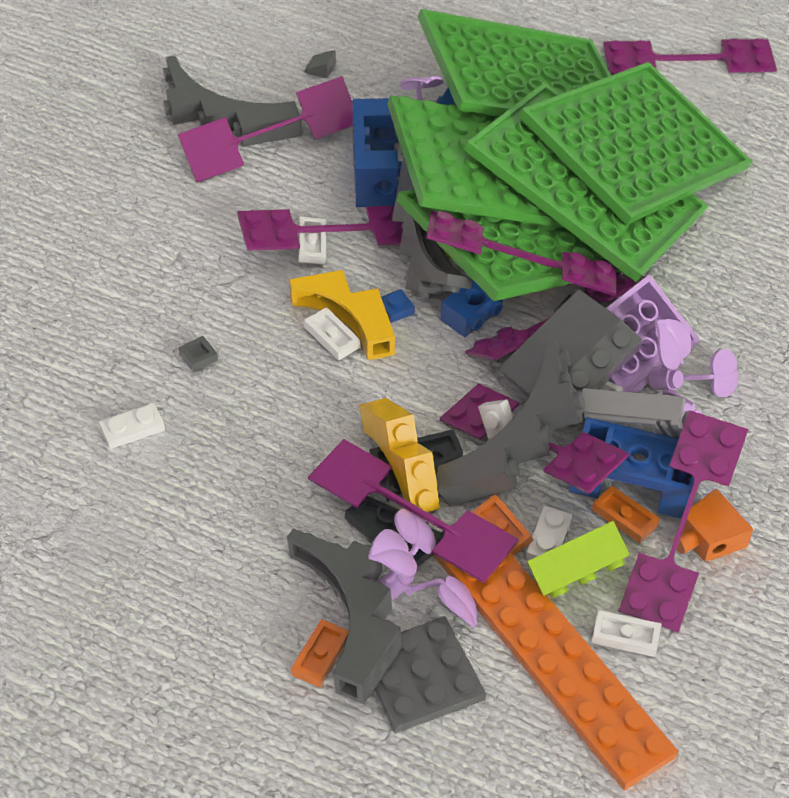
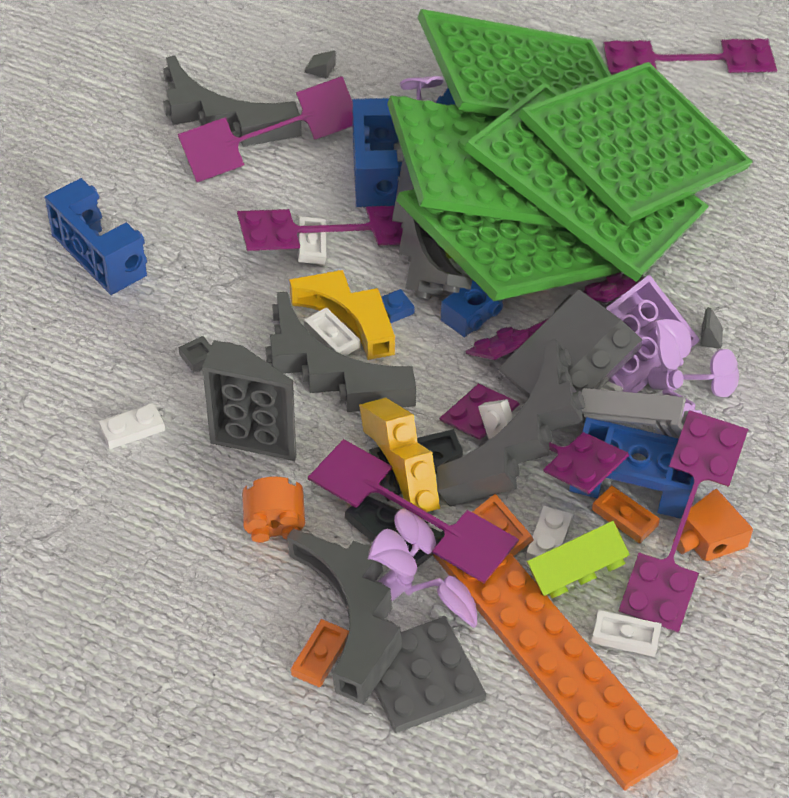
magenta hinge [426,210,617,296] -> none
none -> blue plate [44,178,147,295]
none -> dark grey slope [202,340,297,461]
none -> orange brick [242,477,305,542]
none -> dark grey arch [265,292,416,412]
none -> dark grey slope [700,307,723,349]

